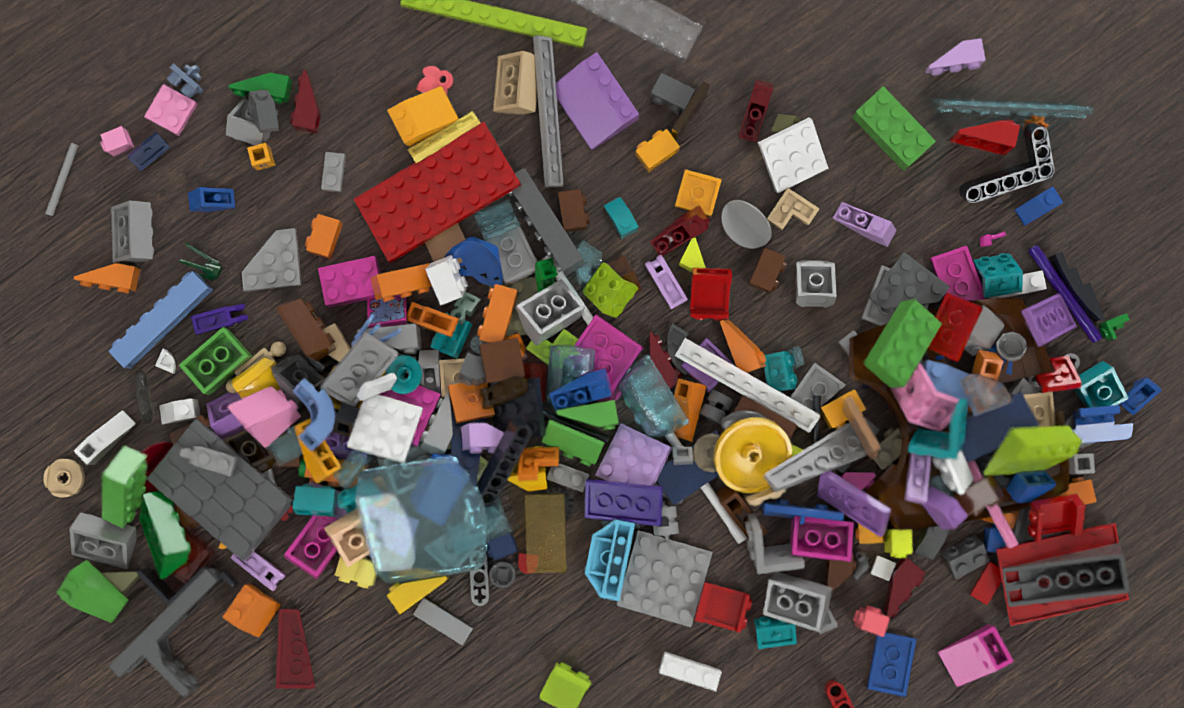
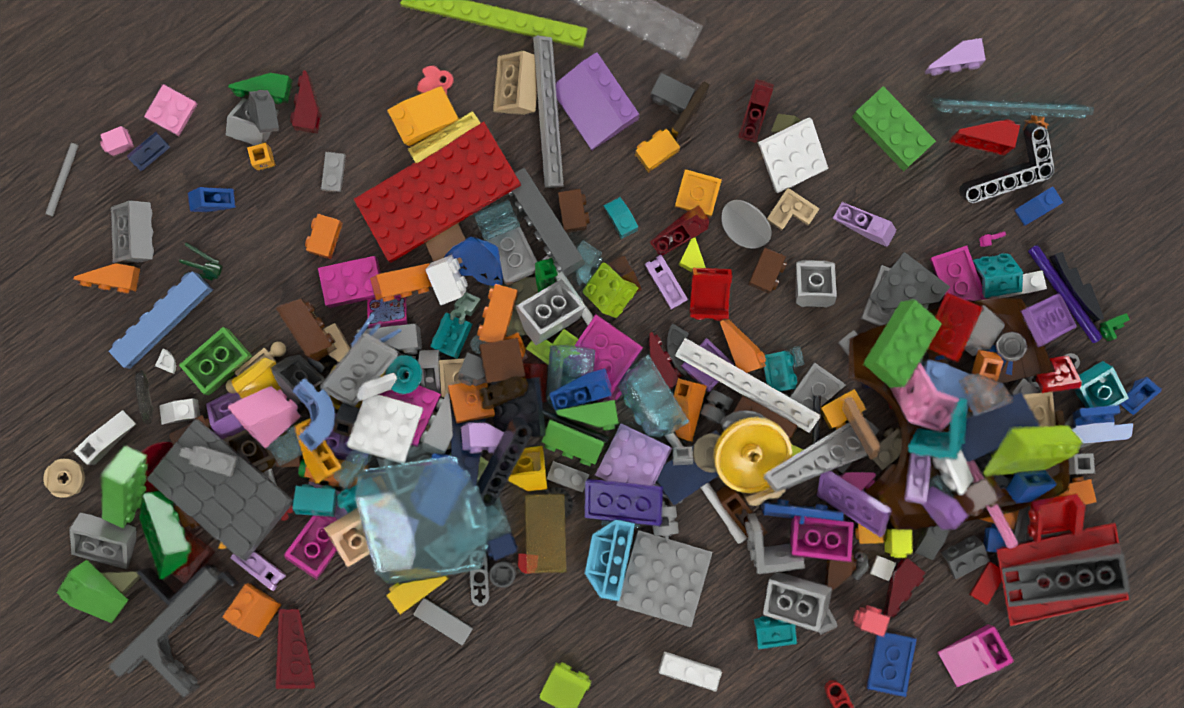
sand blue hips [167,63,204,99] -> none
dark purple hinge [191,304,248,335] -> none
light grey plate [242,228,302,292] -> none
light yellow brick [335,556,381,589] -> none
orange slope [407,302,459,337] -> none
orange plate [518,447,560,481] -> none
red panel [694,582,752,633] -> none

